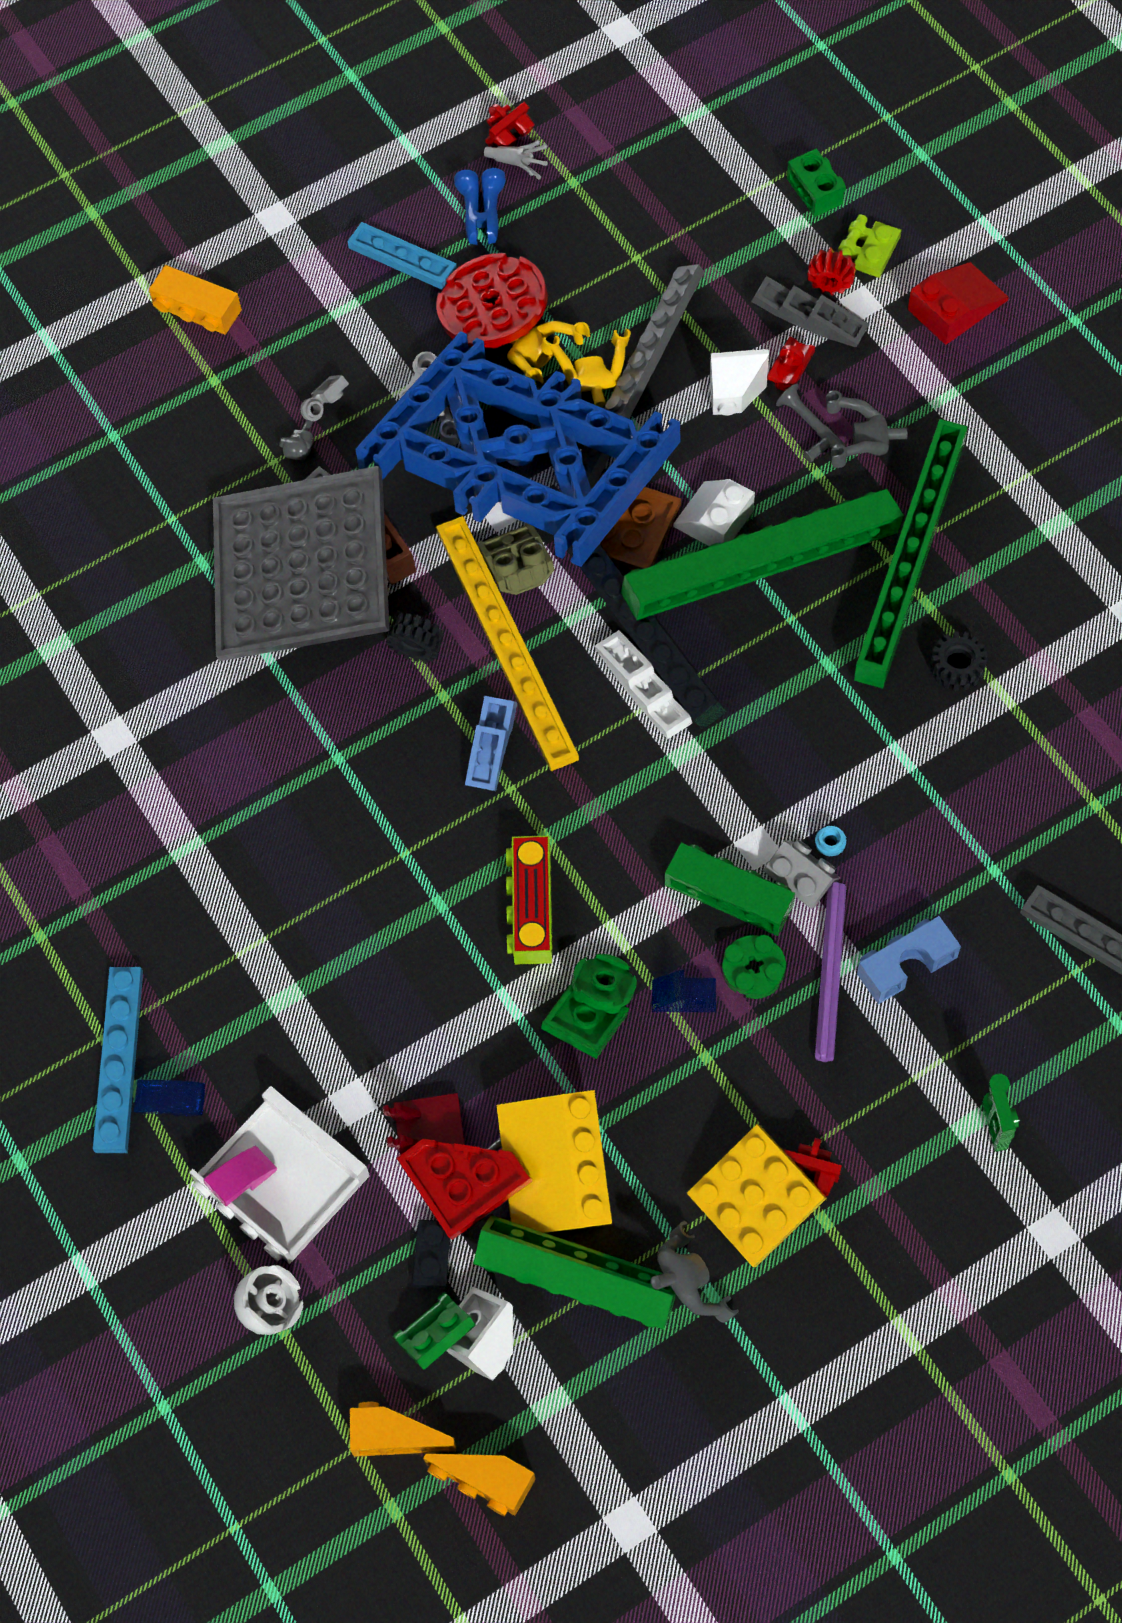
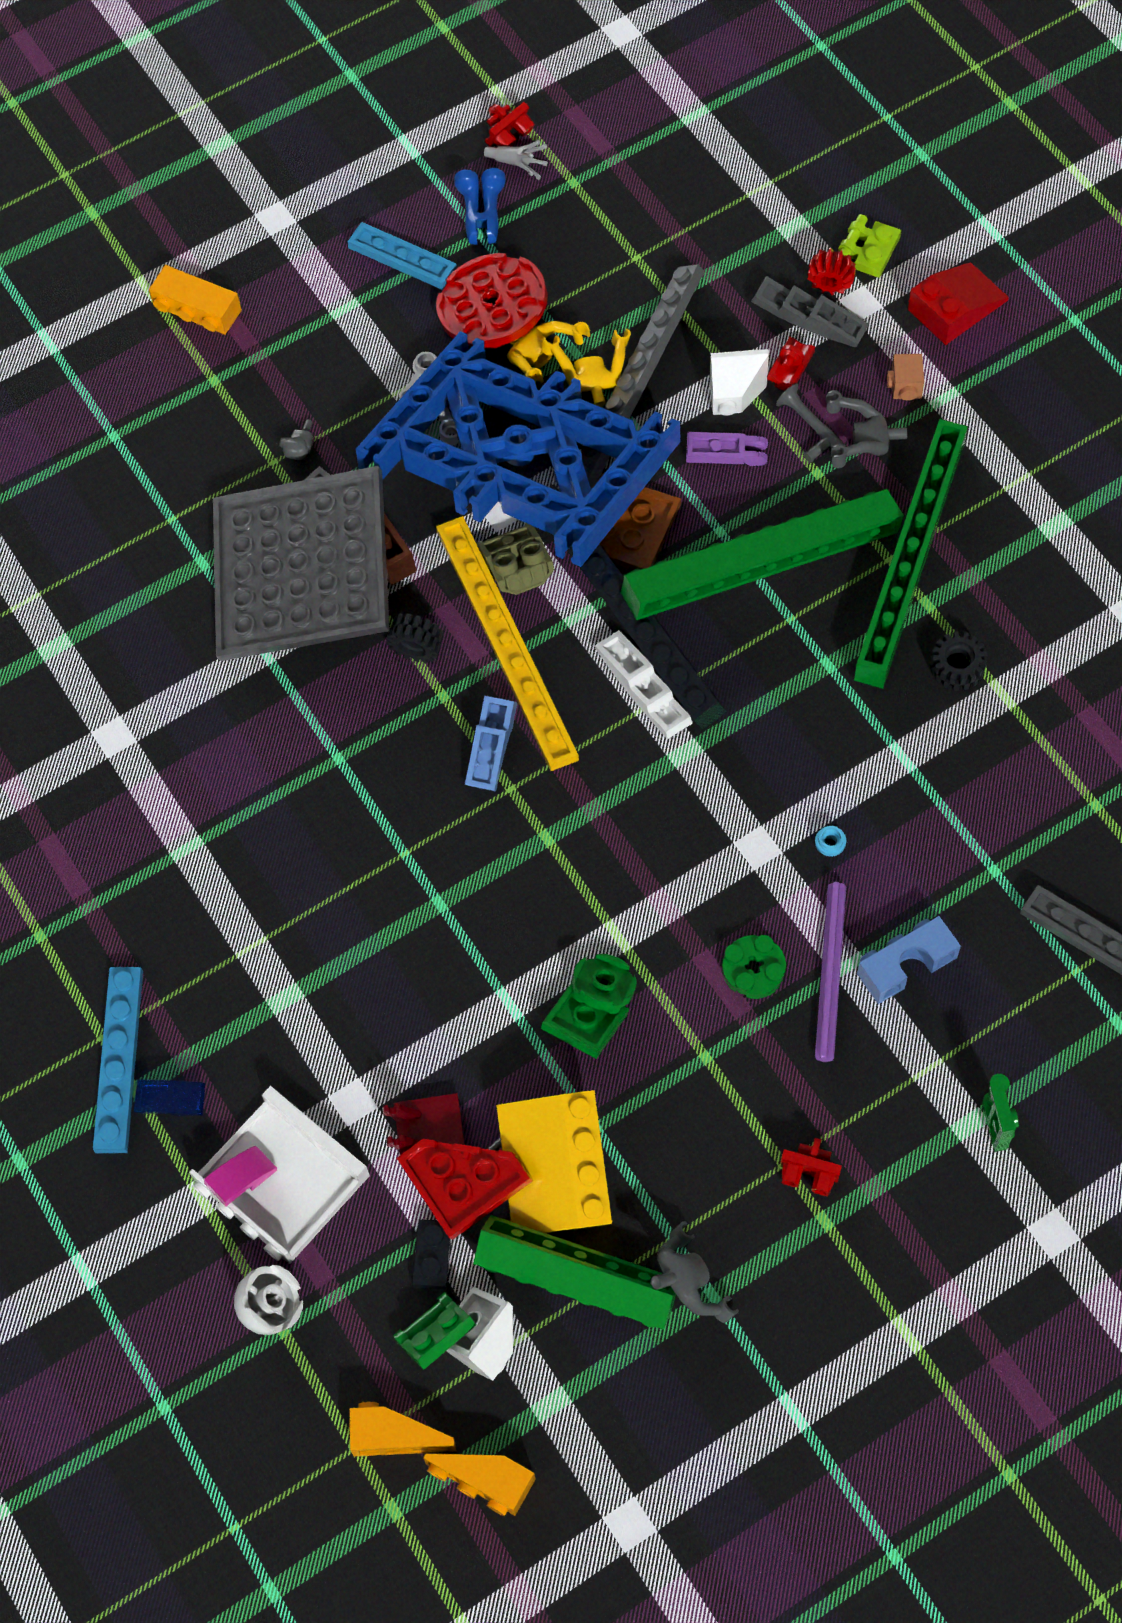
light grey plate [300,375,349,421] -> none
brick [506,836,553,965] -> none
clear blue slope [652,970,716,1012] -> none
green brick [665,842,795,936] -> none
white slope [673,479,755,546] -> none
yellow plate [687,1124,827,1267] -> none
light grey bracket [762,839,840,908] -> none
green brick [787,148,846,217] -> none
none -> medium lavender hinge [686,432,768,466]
none -> nougat brick [887,354,924,400]

